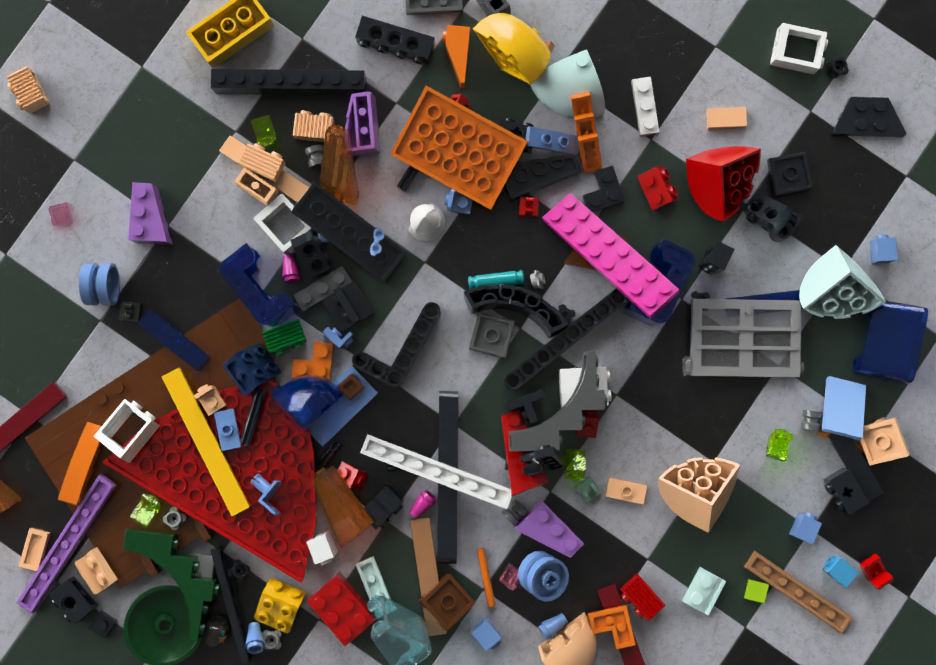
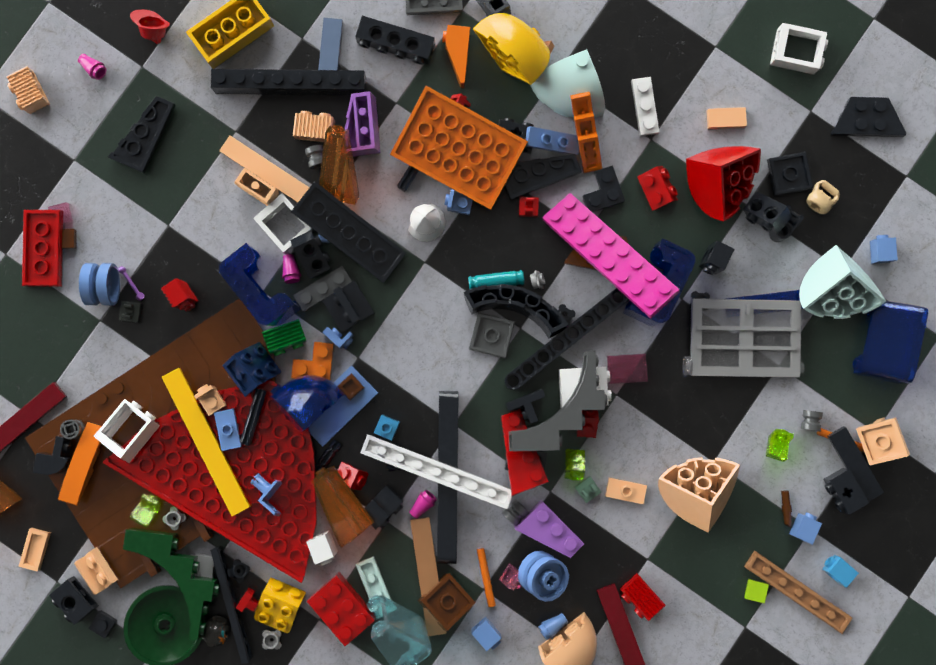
medium lavender tile [16,474,117,614] -> none
medium lavender wedge [128,182,173,245] -> none
clear blue tile [137,309,211,372] -> none
light nougat brick [238,143,286,183] -> none
medium blue cone [245,622,265,654] -> none
clear neon green bracket [251,115,277,146] -> none
black beam [352,302,441,387] -> none
light blue piece [370,227,384,256] -> none
black plate [520,445,568,477] -> none
orange plate [588,605,635,649] -> none
light aqua plate [682,567,726,615] -> none
light blue tile [822,376,866,440] -> none
black plate [827,57,849,78] -> none
red bracket [860,554,894,590] -> none
none -> red tile [22,210,63,287]
none -> black brick [32,436,72,475]
none -> dark grey wheel [60,420,85,439]
none -> reddish brown tile [62,229,77,249]
none -> dark pink cone [78,54,107,80]
none -> black wing [108,96,176,174]
none -> medium lavender hinge [118,266,145,301]
none -> red piece [130,9,170,44]
none -> red brick [161,278,198,312]
none -> red tile [236,588,259,612]
none -> sand blue tile [318,18,343,70]
none -> dark azure brick [374,415,400,441]
none -> clear pink plate [607,354,648,384]
none -> reddish brown piece [781,490,792,528]
none -> tan piece [806,180,840,214]

